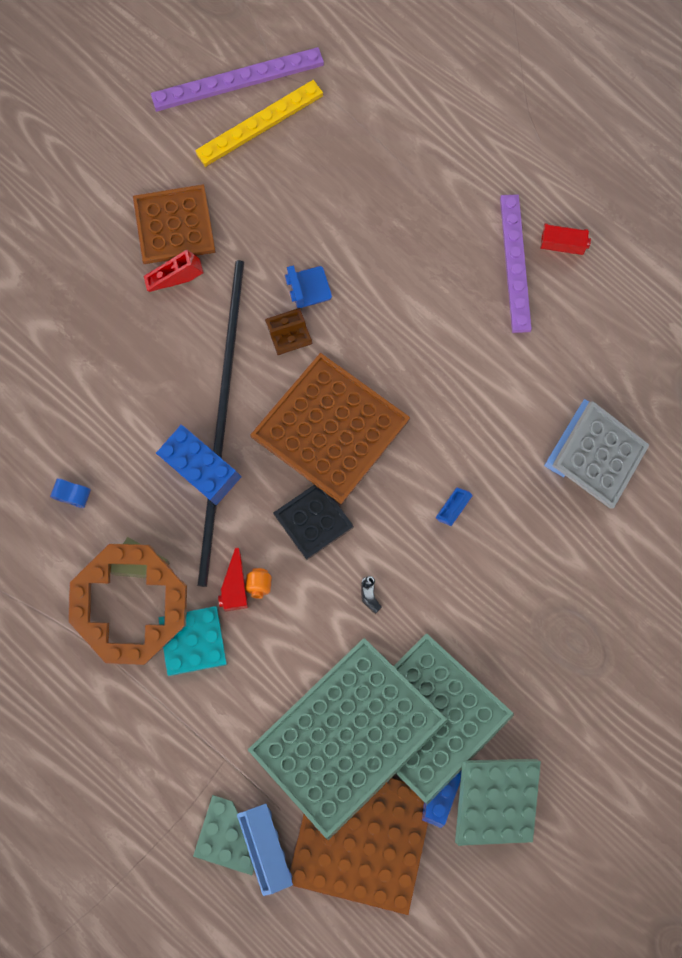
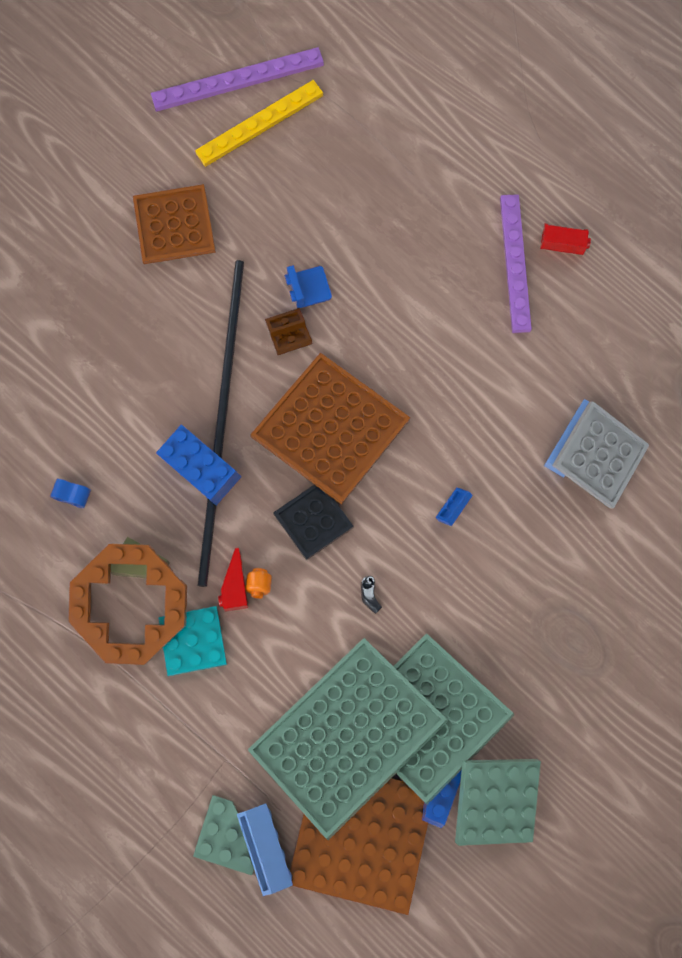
red slope [144,250,204,292] -> none

